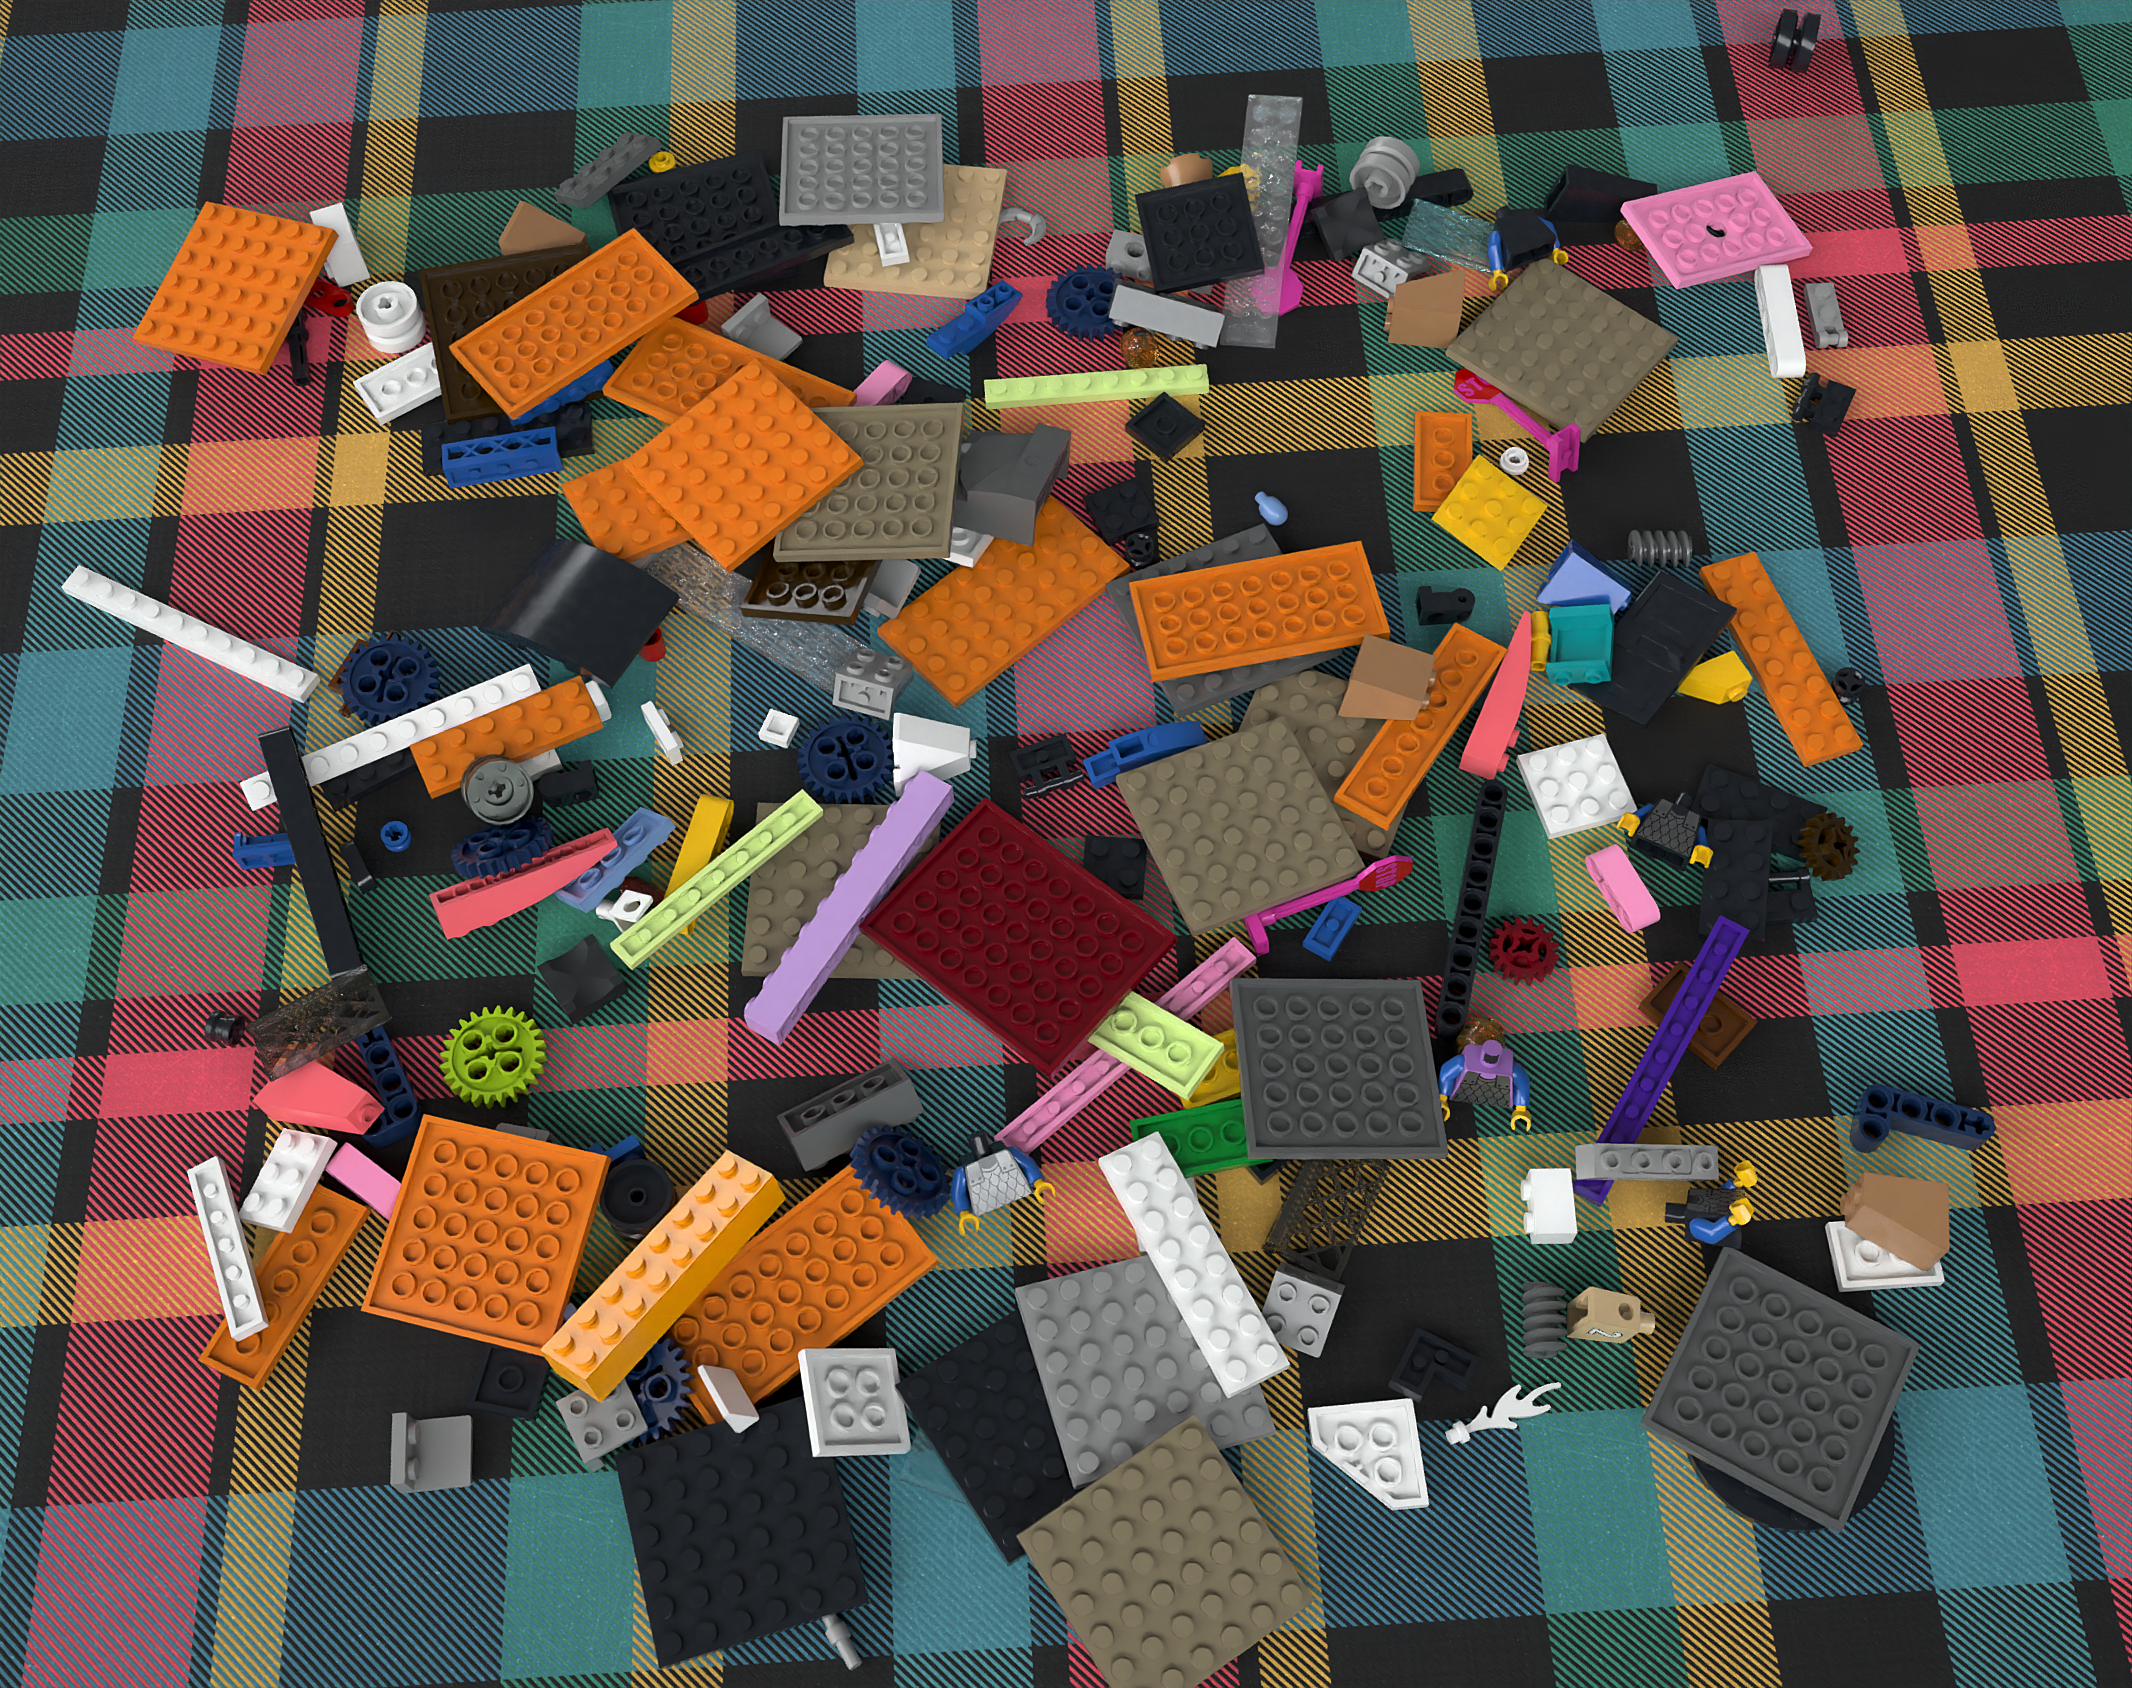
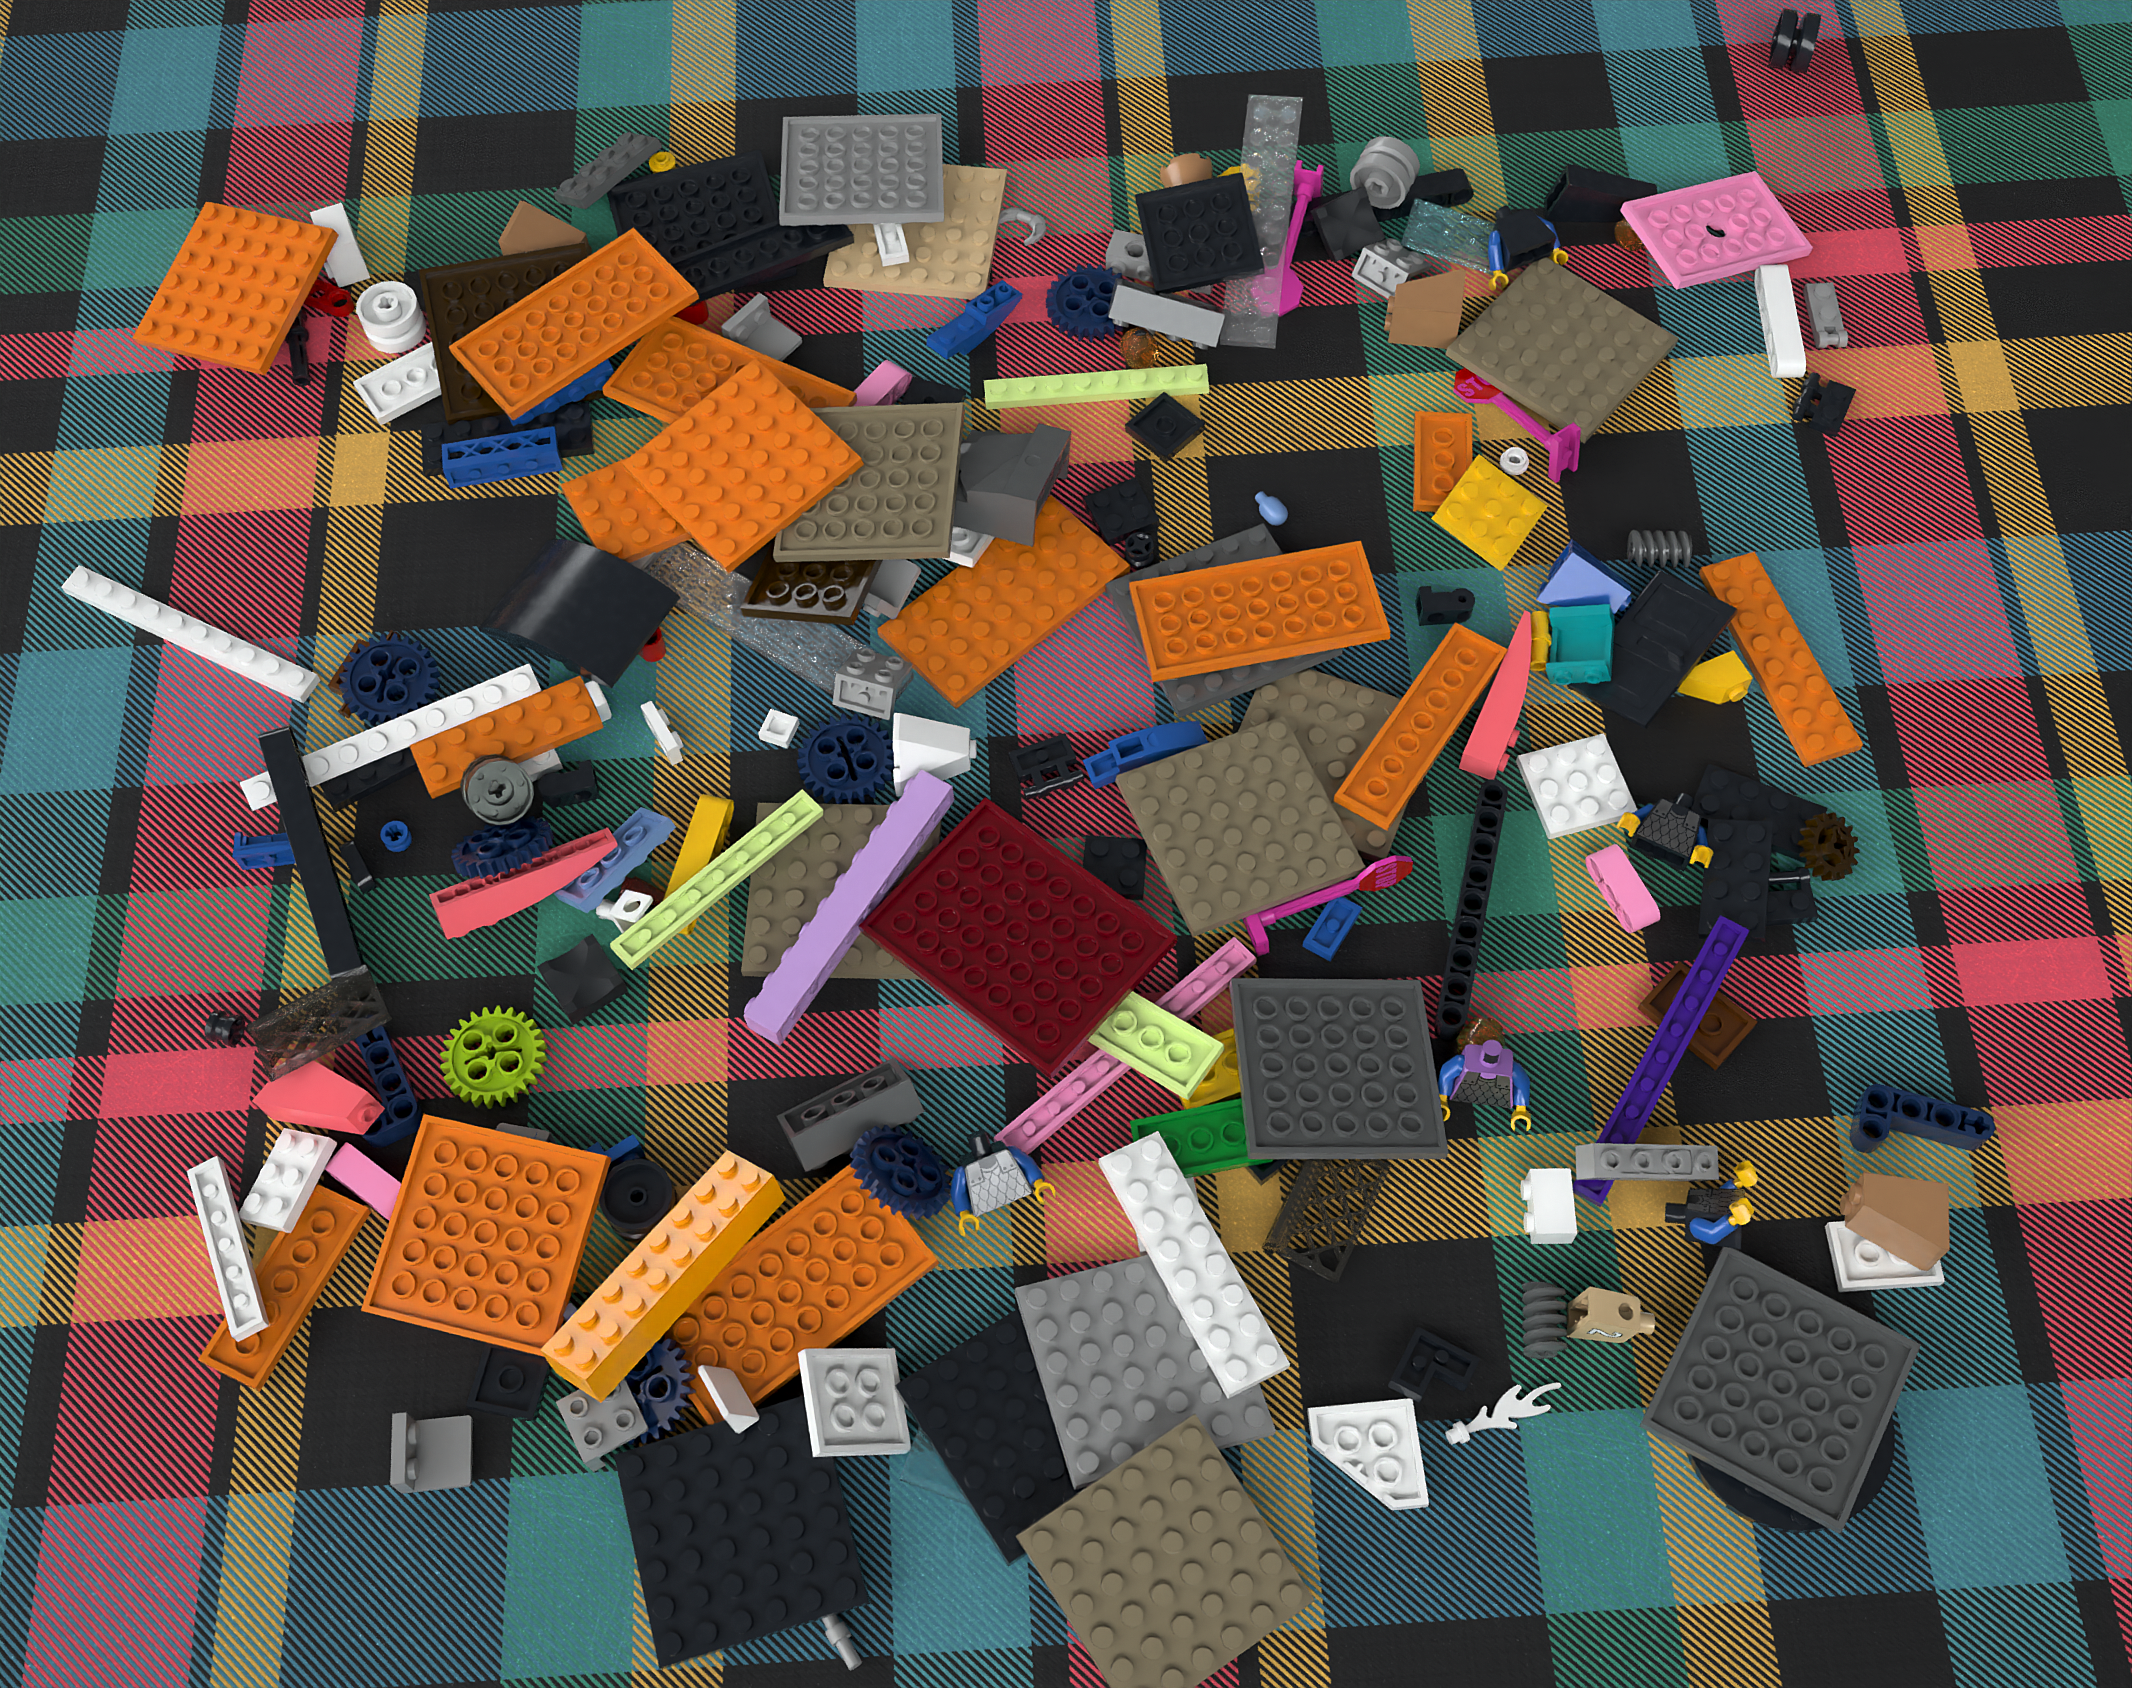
light grey bracket [1261,1261,1346,1358] -> none
medium nougat slope [1338,634,1438,720] -> none
dark red gear [1488,917,1559,986] -> none
black wheel [1830,667,1865,705] -> none

